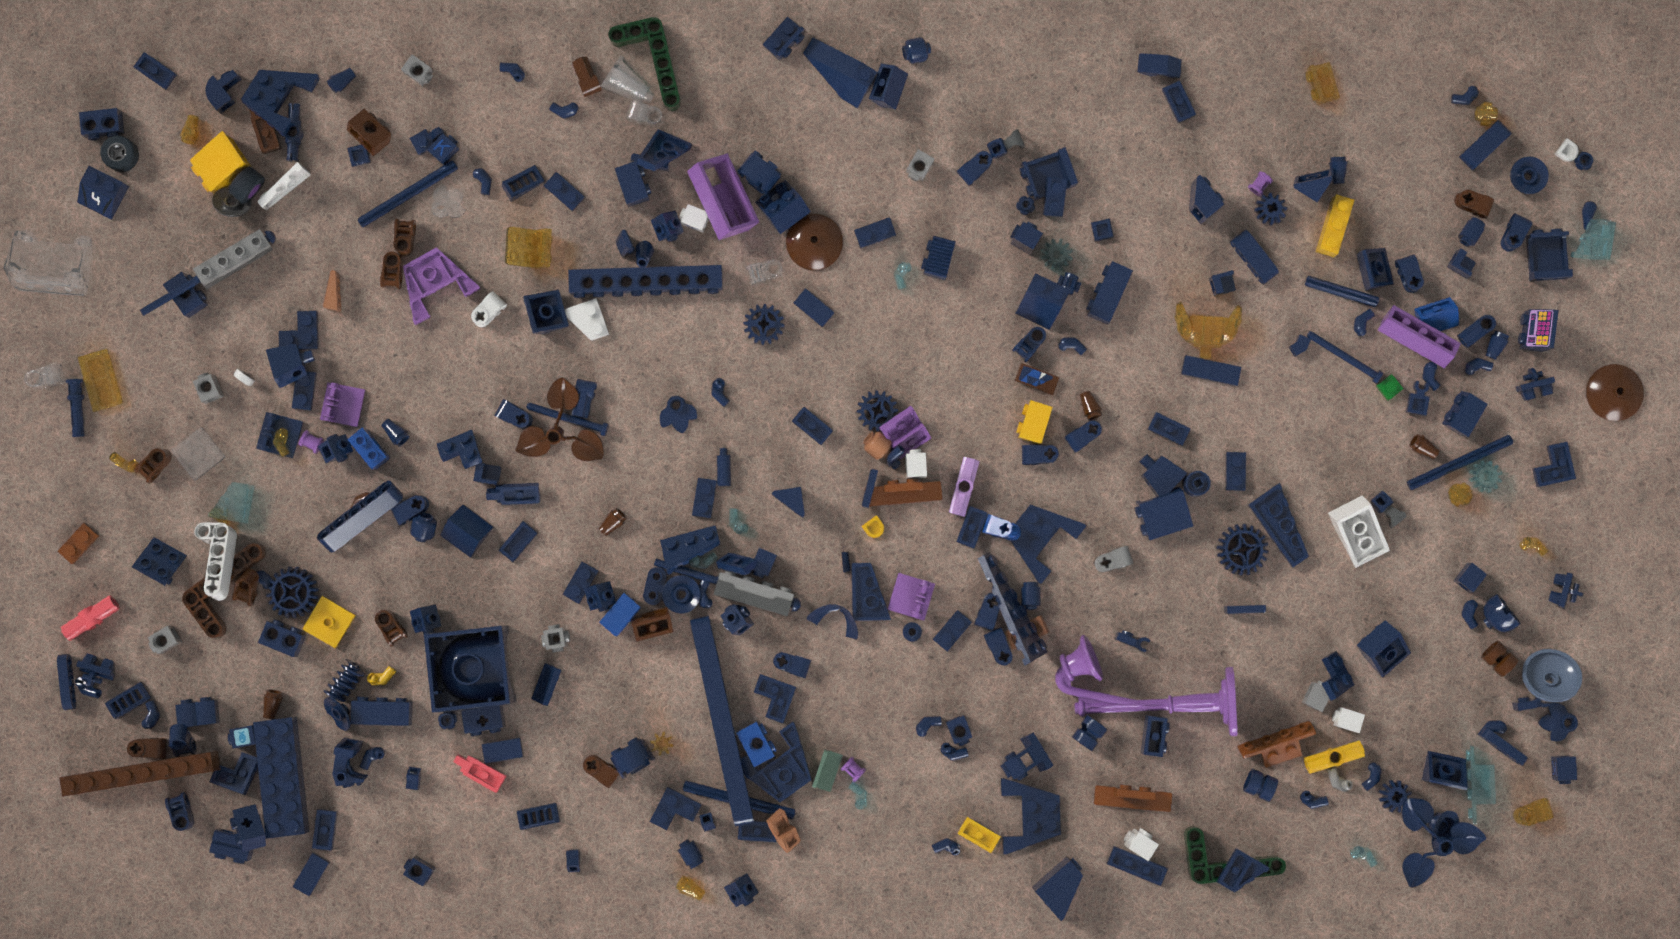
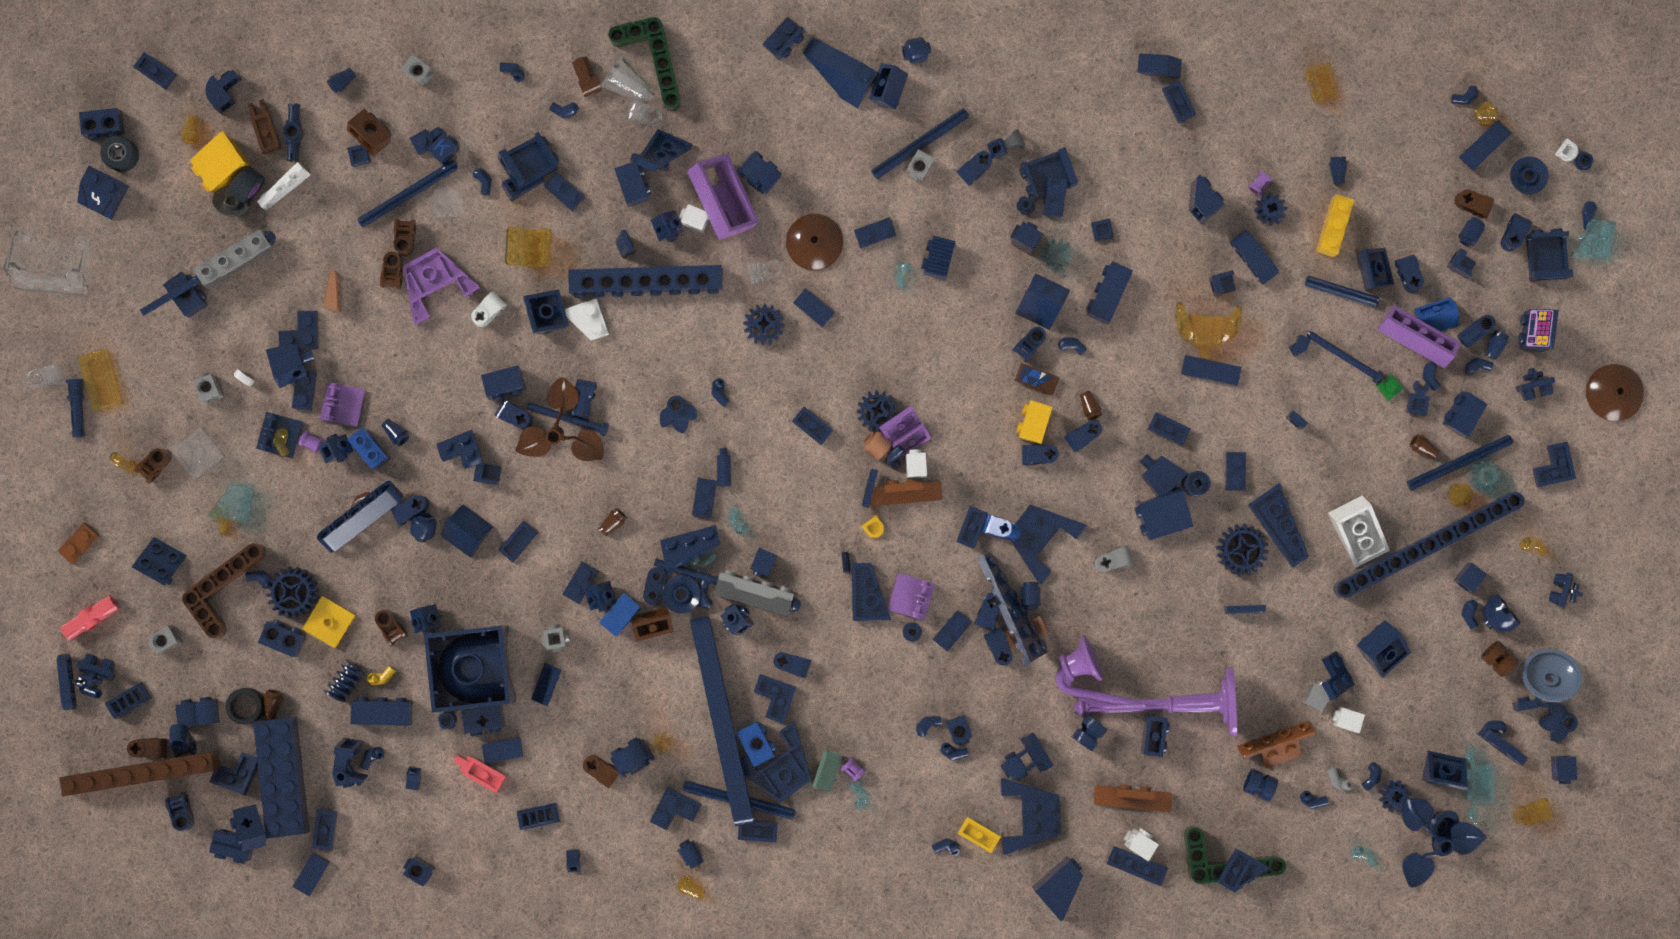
dark blue arm [141,700,160,729] -> none
white beam [194,522,237,601] -> none
brick [228,725,255,749] -> none
reddish brown piece [232,569,259,607] -> none
dark blue wing [241,70,320,137] -> none
dark blue dish [324,697,351,731] -> none
dark blue hinge [486,483,541,505] -> none
dark blue cone [635,241,654,268] -> none
dark blue piece [699,812,716,832] -> none
dark blue plate [716,553,758,575] -> none
dark blue brick [724,873,759,907] -> none
dark blue slope [755,180,811,234] -> none
nougat slope [766,808,801,853] -> none
dark blue slope [772,487,805,518] -> none
dark blue piece [806,604,858,639] -> none
lavender piece [949,457,980,517] -> none
dark blue gear [1057,272,1081,296] -> none
dark blue plate [1114,630,1150,652] -> none
dark blue slope [1293,168,1334,202] -> none
yellow piece [1304,740,1365,774] -> none
dark blue arm [1354,309,1375,336] -> none
leg [1370,491,1407,529] -> none
none -> black tyre [225,688,264,725]
none -> dark blue brick [481,365,526,401]
none -> dark blue panel [498,132,559,190]
none -> dark blue axle [871,108,969,179]
none -> dark blue tile [1286,410,1308,429]
none -> dark blue beam [1333,492,1525,598]

